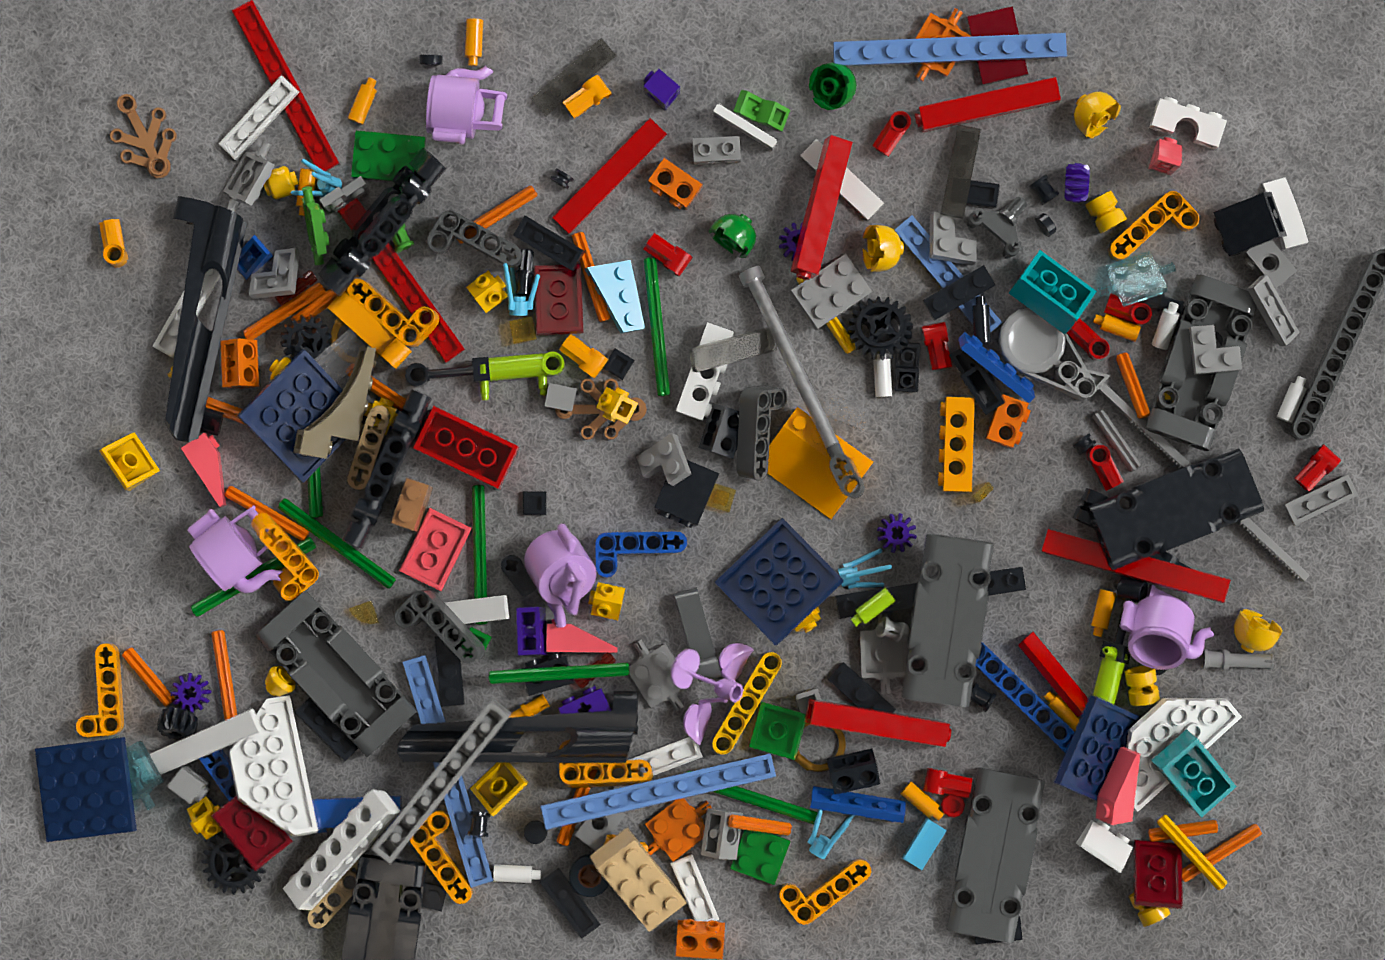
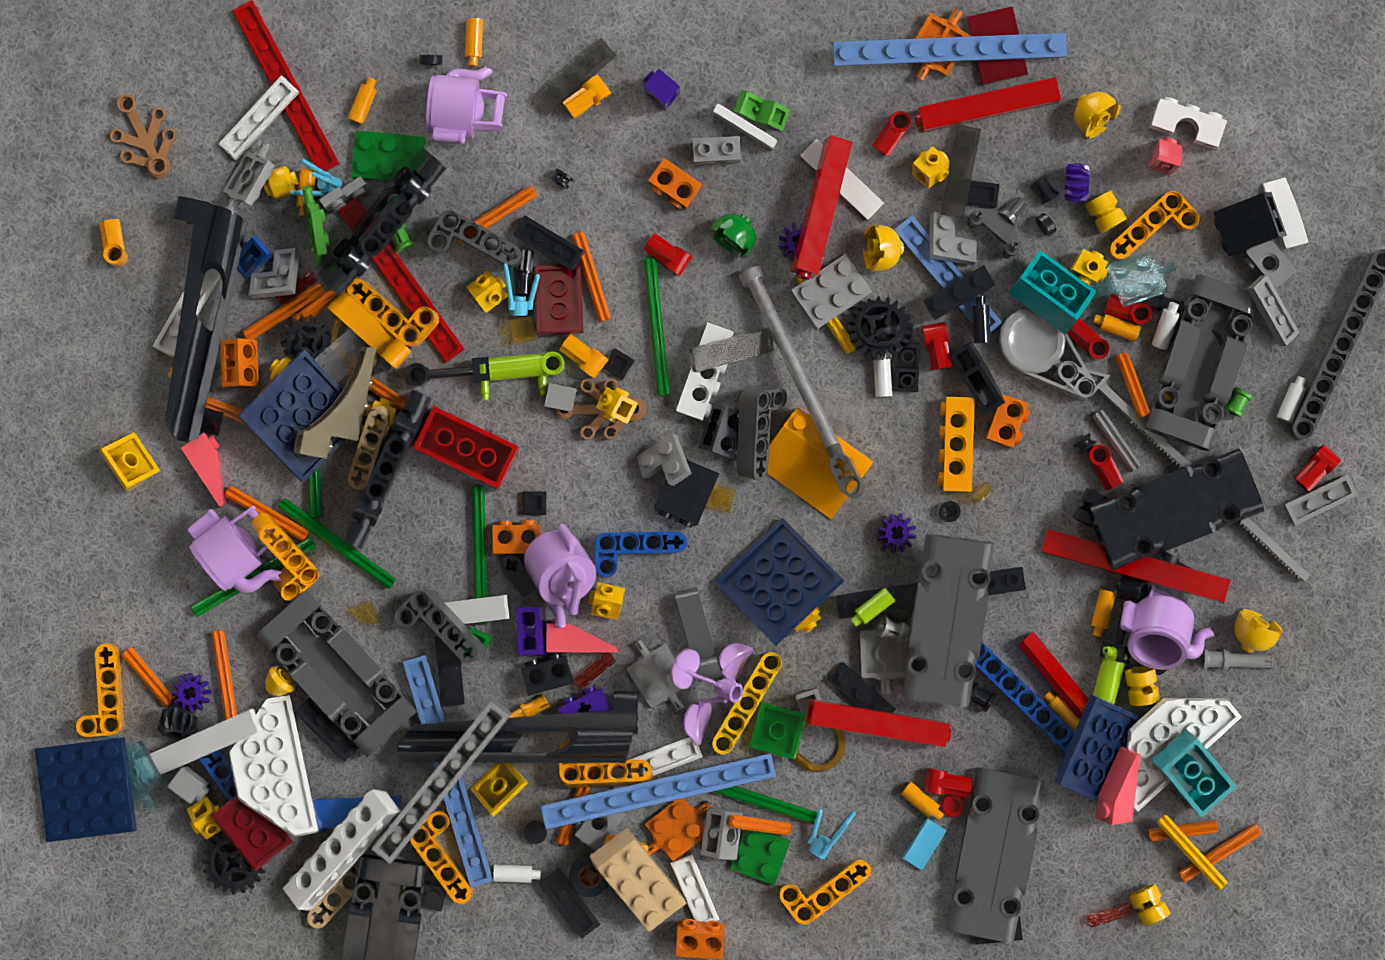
medium nougat brick [391,478,433,532] -> none
coral tile [399,508,472,591] -> none
black bush [467,811,491,837] -> none
green axle [489,663,630,684] -> none
red tile [553,118,667,235] -> none
wing [585,260,645,334] -> none
green cylinder [809,62,857,110] -> none
blue plate [810,786,906,823] -> none
black brick [827,748,880,794] -> none
medium azure plant [838,548,892,589] -> none
blue plate [958,332,1035,403] -> none
white slope [1076,819,1133,873] -> none
dark red tile [1133,840,1183,909] -> none
light grey plate [1189,325,1242,375] -> none
none -> orange brick [493,520,541,554]
none -> yellow brick [912,146,949,189]
none -> black bush [939,501,961,522]
none -> yellow brick [1069,249,1108,285]
none -> clear red axle [1087,902,1133,927]
none -> bright green bush [1224,387,1253,418]

